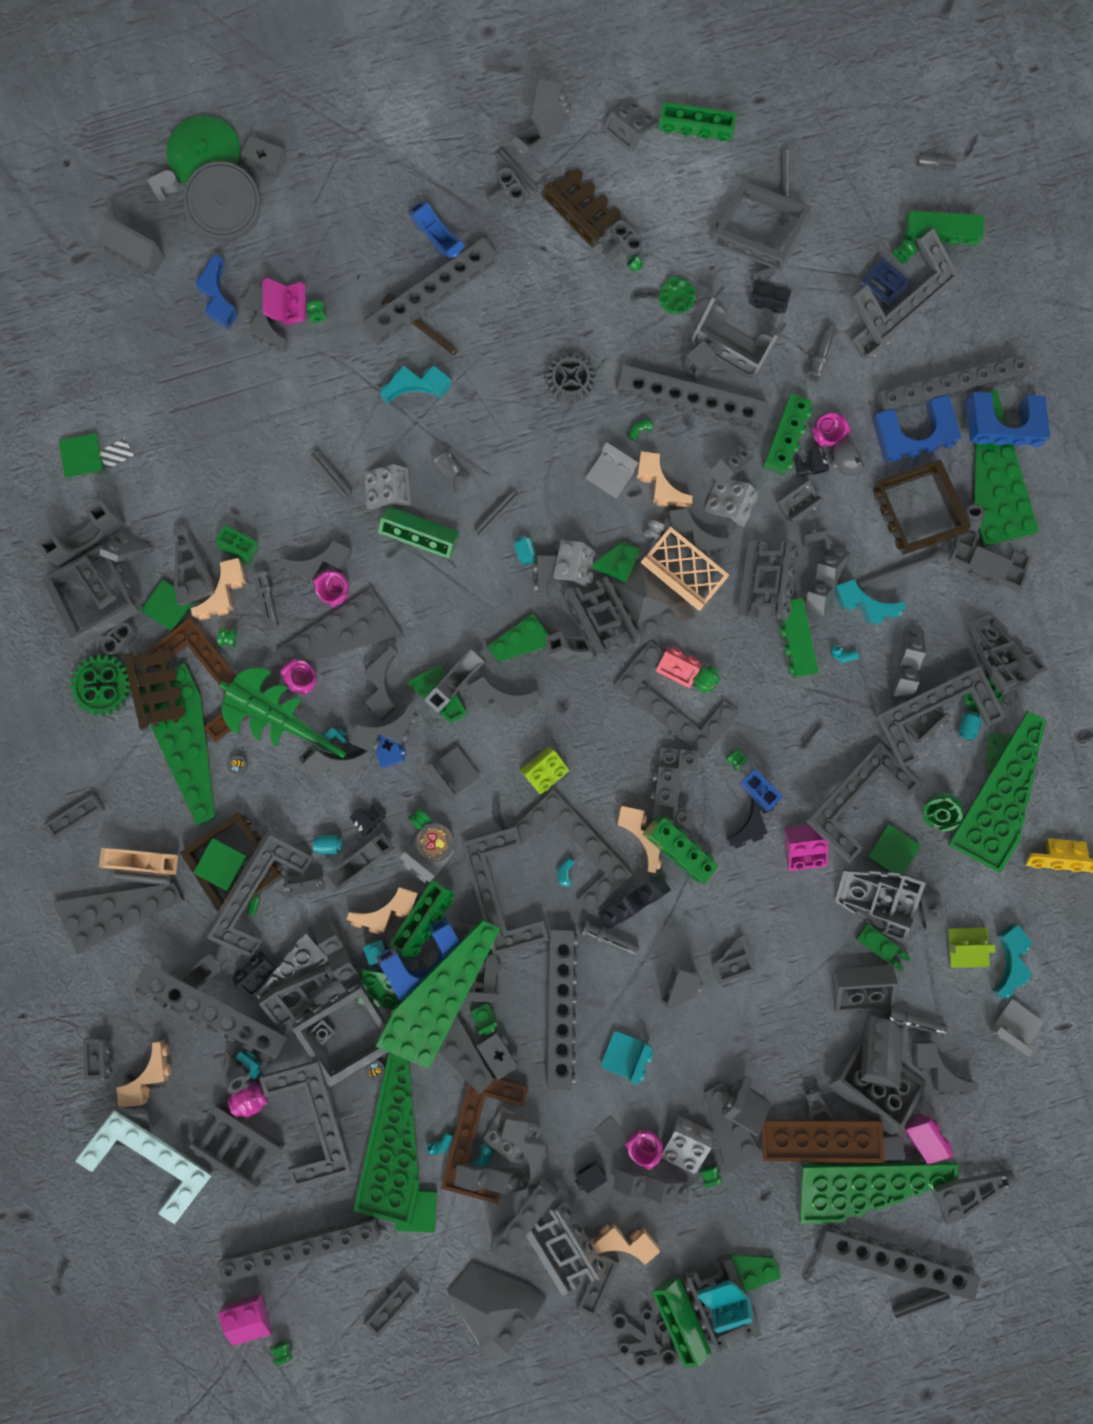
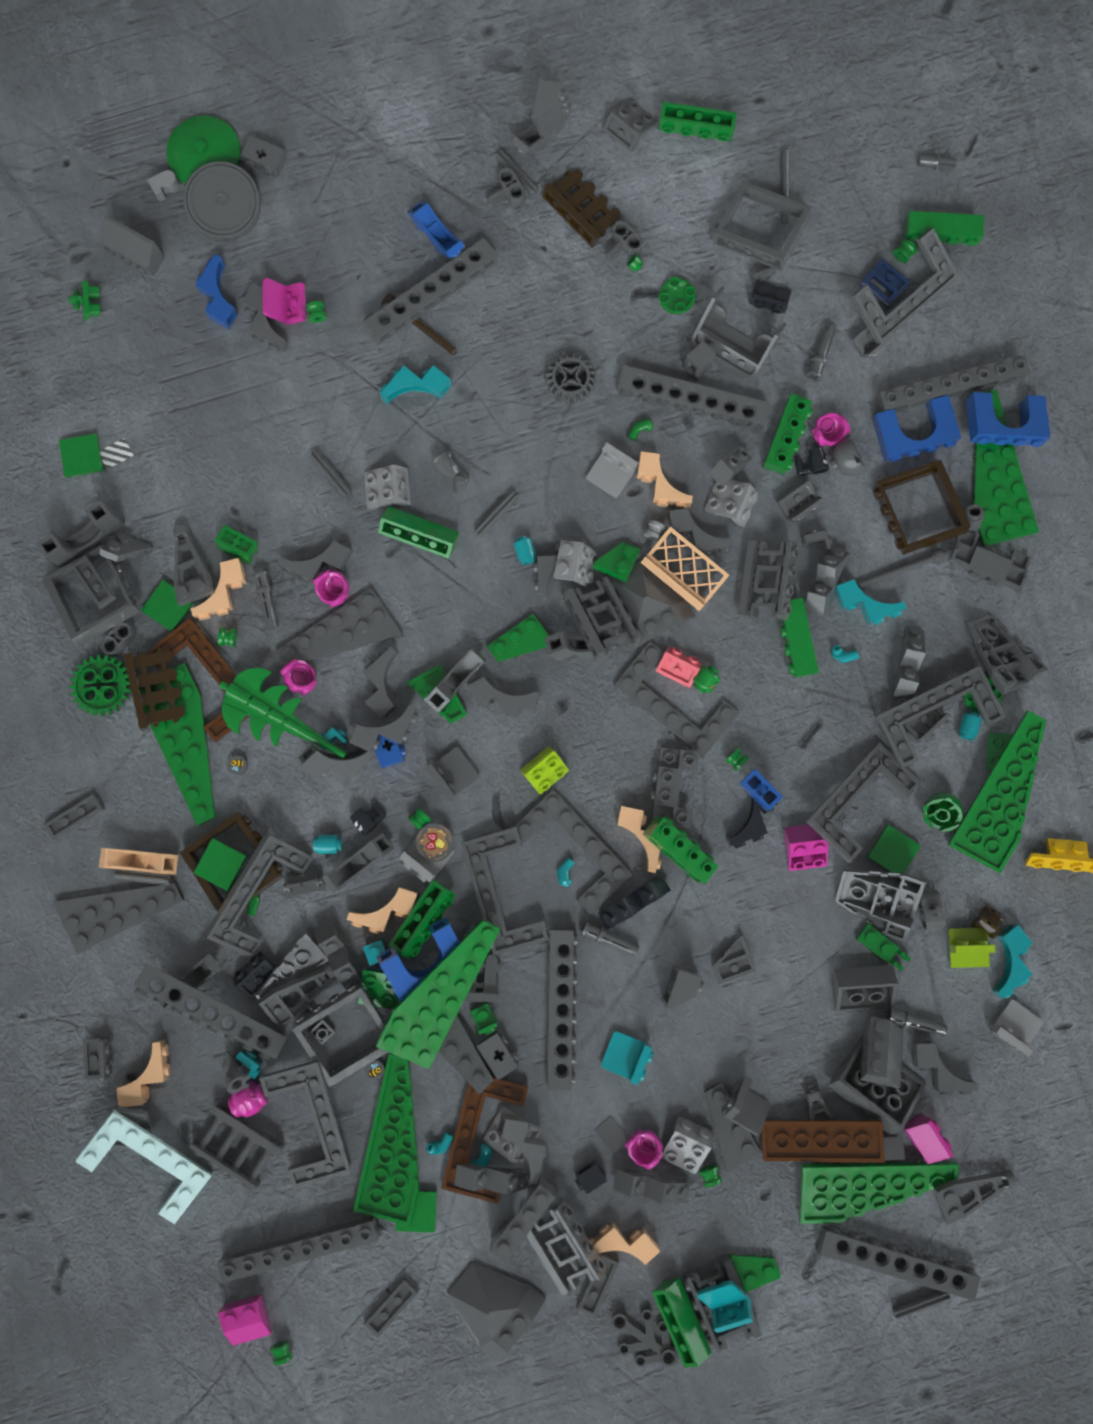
none -> green hips [68,281,100,321]
none -> dark brown piece [971,904,1004,939]

